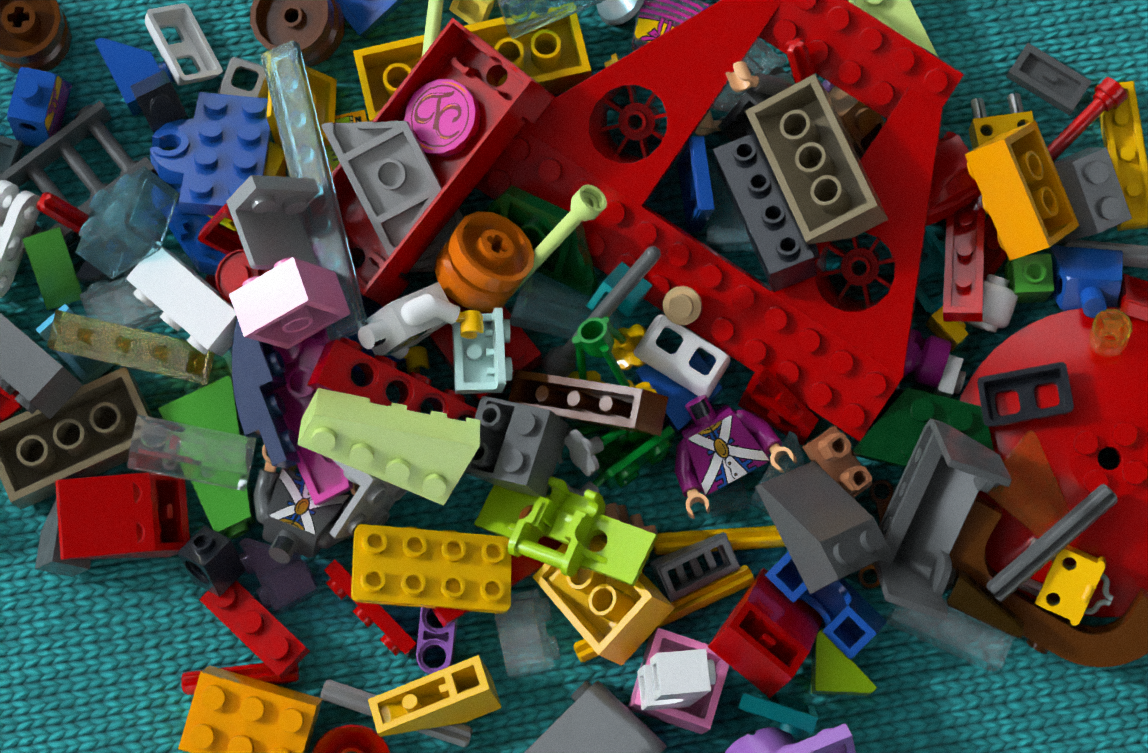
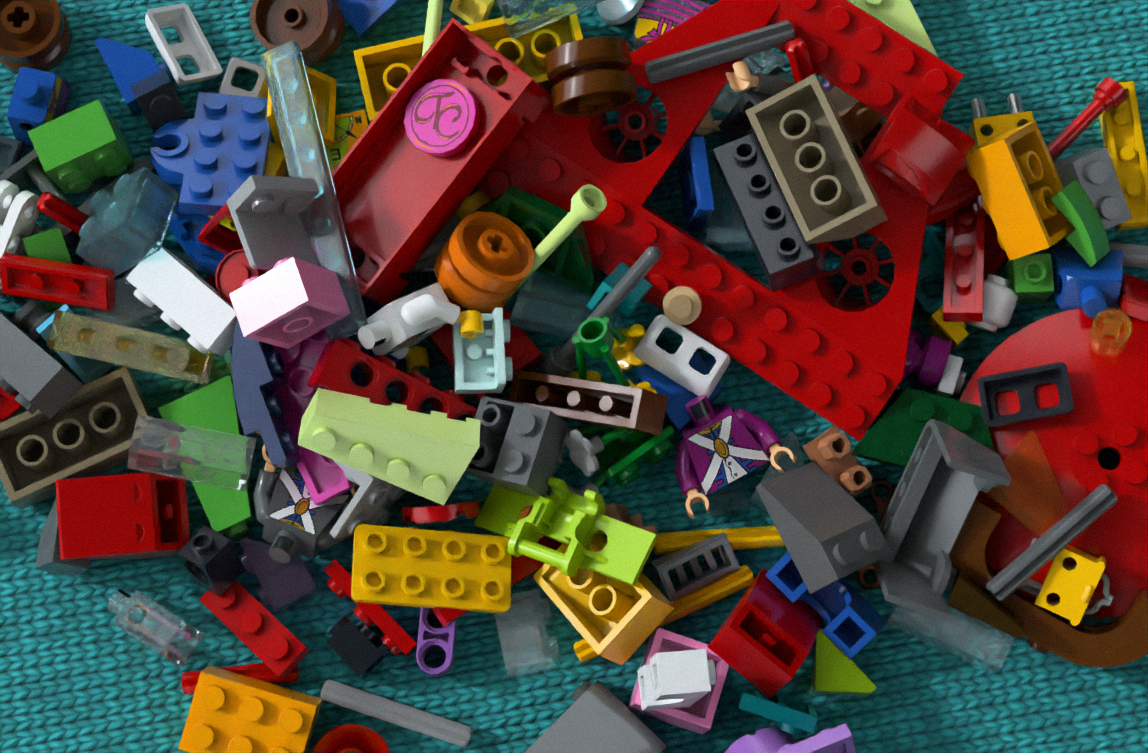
light grey wing [321,121,443,256] -> none
yellow slope [368,655,502,737] -> none
red wing [738,364,819,446] -> none
dark grey plate [1006,43,1092,116] -> none
none -> red tile [0,253,115,311]
none -> dark grey wheel [11,299,55,343]
none -> bright green brick [28,99,135,194]
none -> clear torso [107,589,205,668]
none -> black brick [327,616,391,679]
none -> red tile [401,499,479,523]
none -> yellow tile [454,191,492,222]
none -> reddish brown wheel [544,37,638,117]
none -> dark grey axle [645,20,795,84]
none -> red slope [868,95,976,208]
none -> bright green slope [1050,179,1110,267]

